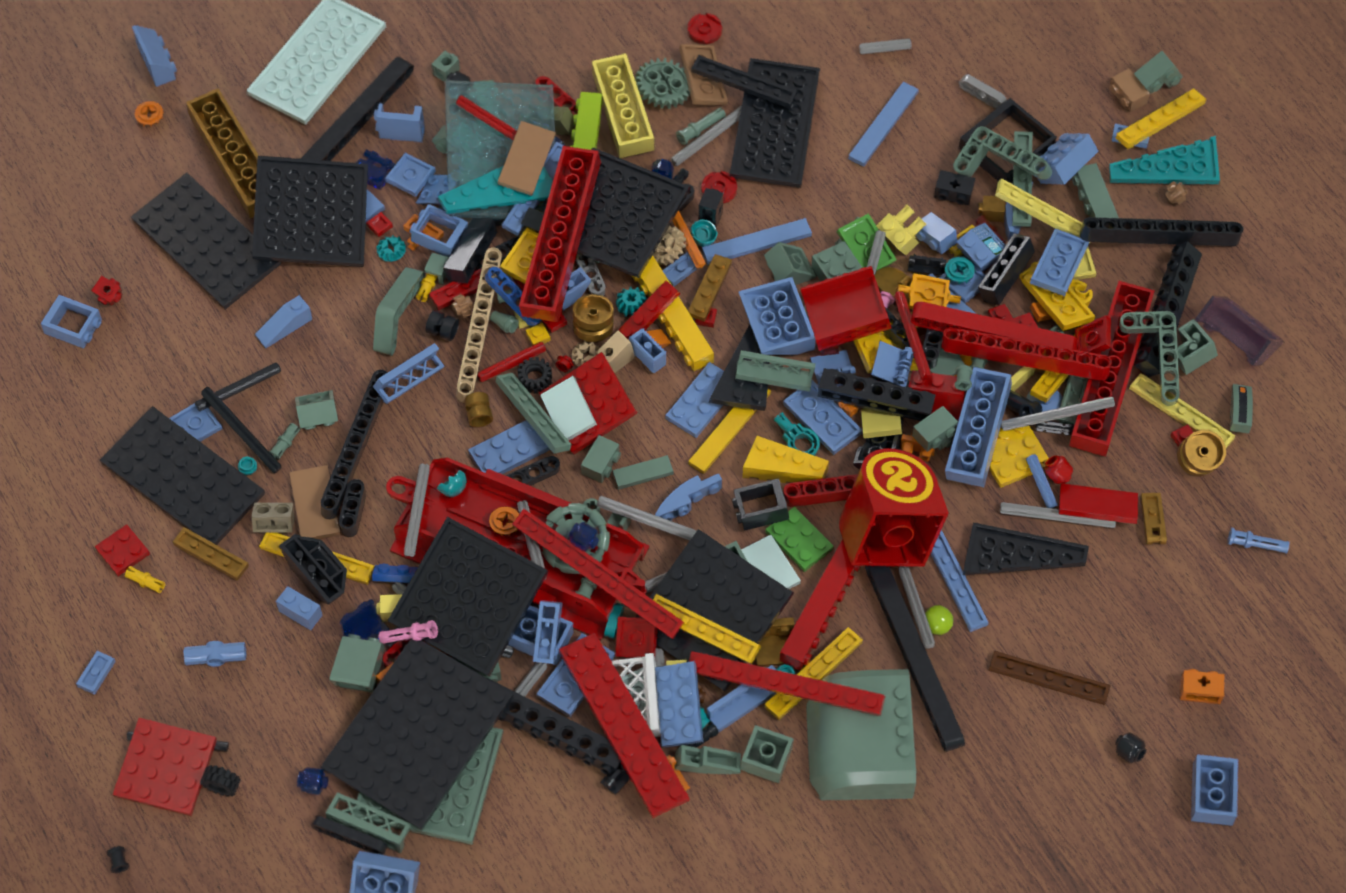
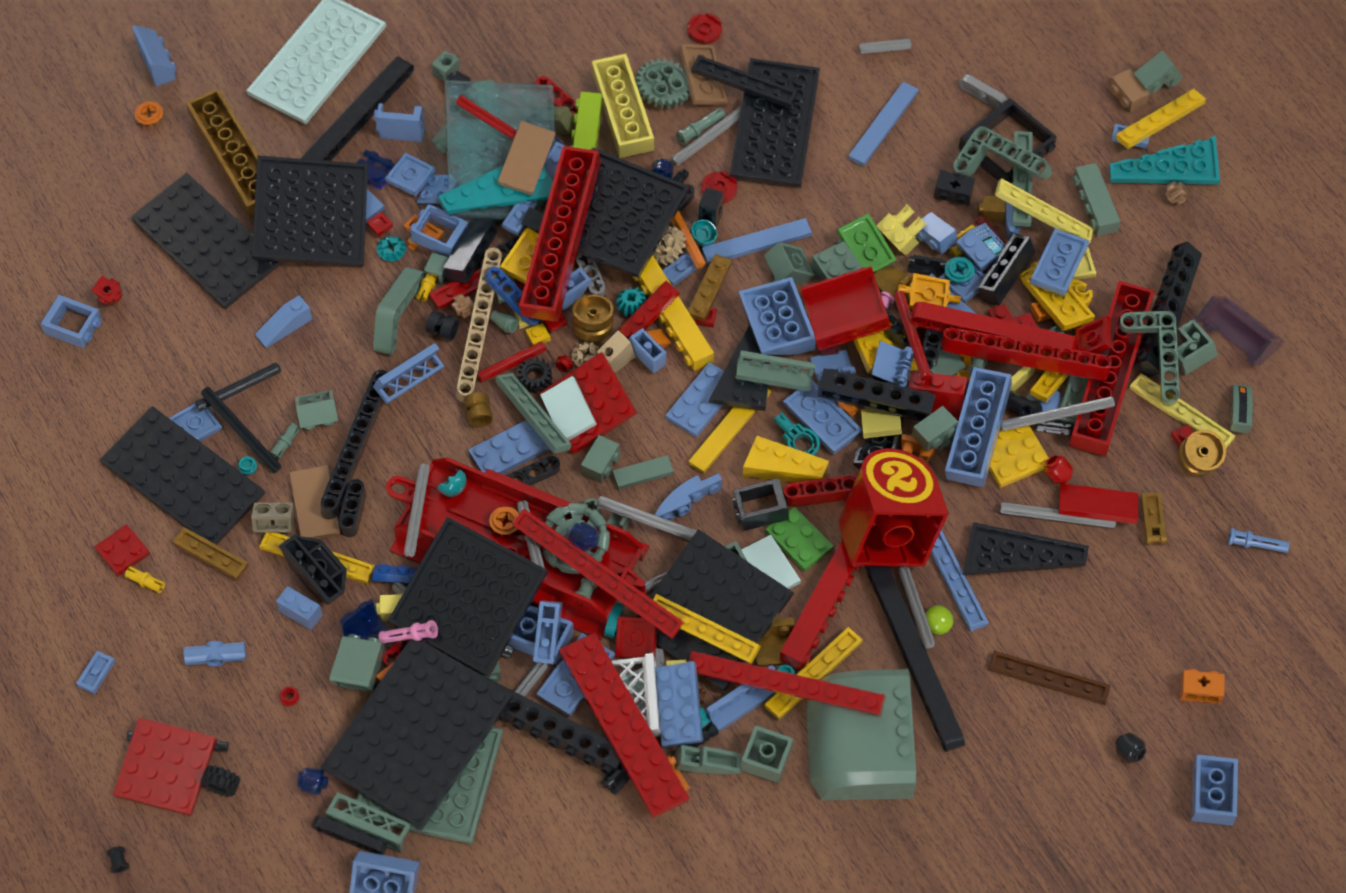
light grey axle [867,230,886,275] -> none
sand green bush [955,365,973,391] -> none
medium blue axle [1026,454,1057,508] -> none
medium blue brick [1038,133,1098,184] -> none
black beam [1080,217,1244,246] -> none
none -> red plate [279,686,300,706]

